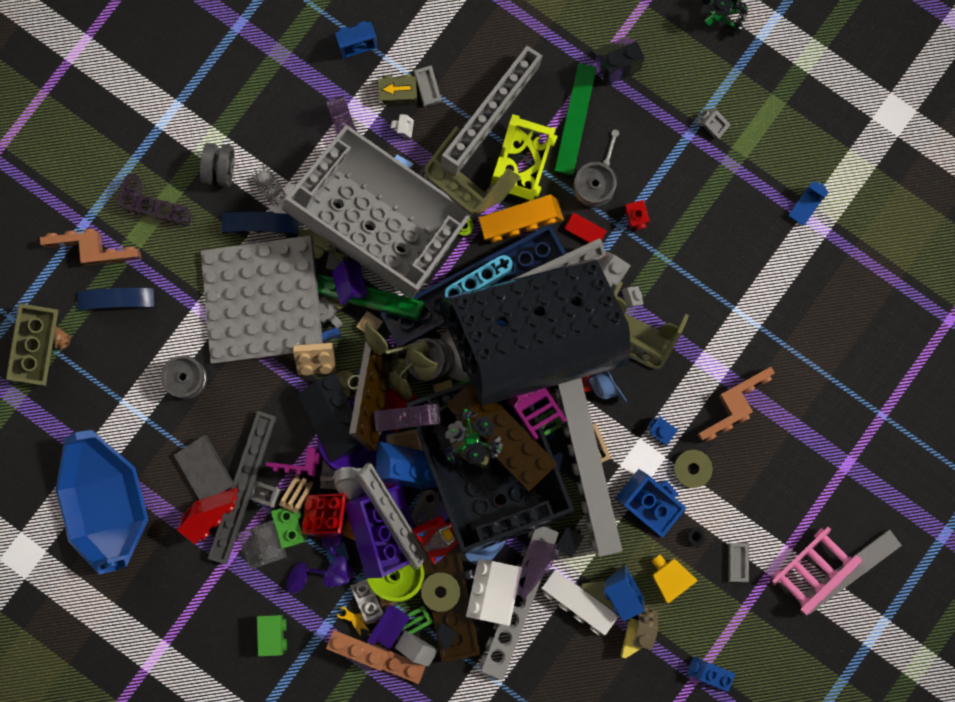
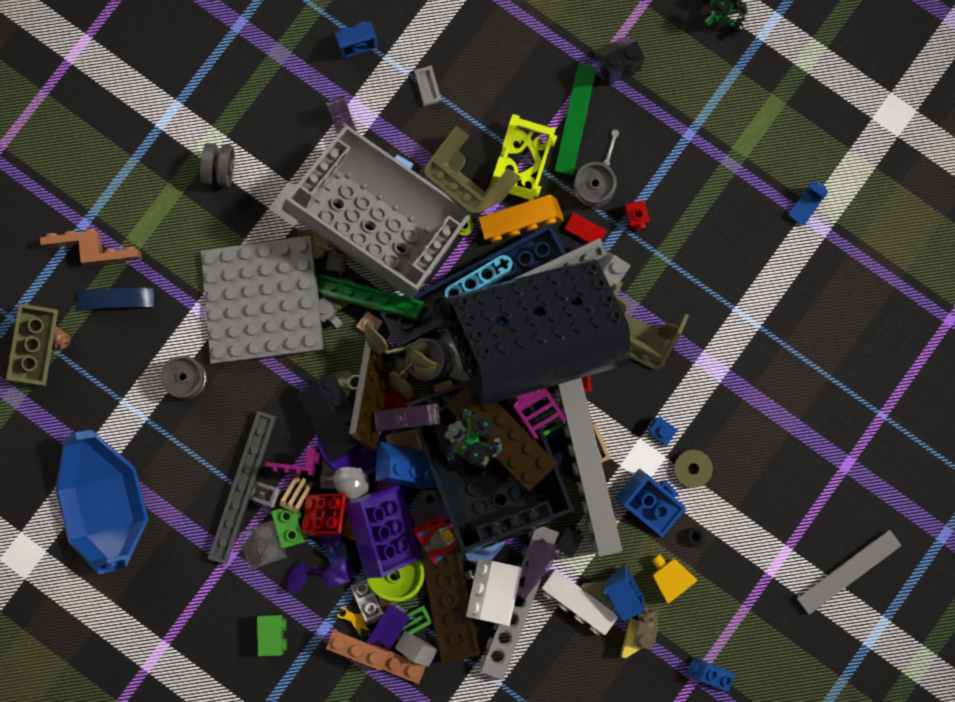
beam [118,173,193,226] -> none
flat silver tile [174,435,235,500] -> none
red slope [177,488,238,545] -> none
dark blue slope [222,212,298,234] -> none
clear piece [252,165,287,207] -> none
tan plate [293,343,336,375] -> none
blue tile [322,328,341,343] -> none
dark purple panel [332,260,368,305] -> none
light grey tile [355,463,428,569] -> none
olive brick [378,74,417,106] -> none
white tile [391,115,414,138] -> none
olive tile [421,573,460,612] -> none
black tile [438,622,458,650] -> none
light grey brick [440,46,542,176] -> none
medium blue piece [589,370,627,403] -> none
light grey plate [622,286,644,308] -> none
light grey bracket [696,109,731,139] -> none
nougat bracket [697,367,775,442] -> none
light grey tile [728,543,749,582] -> none
bright pink fence [772,527,862,617] -> none

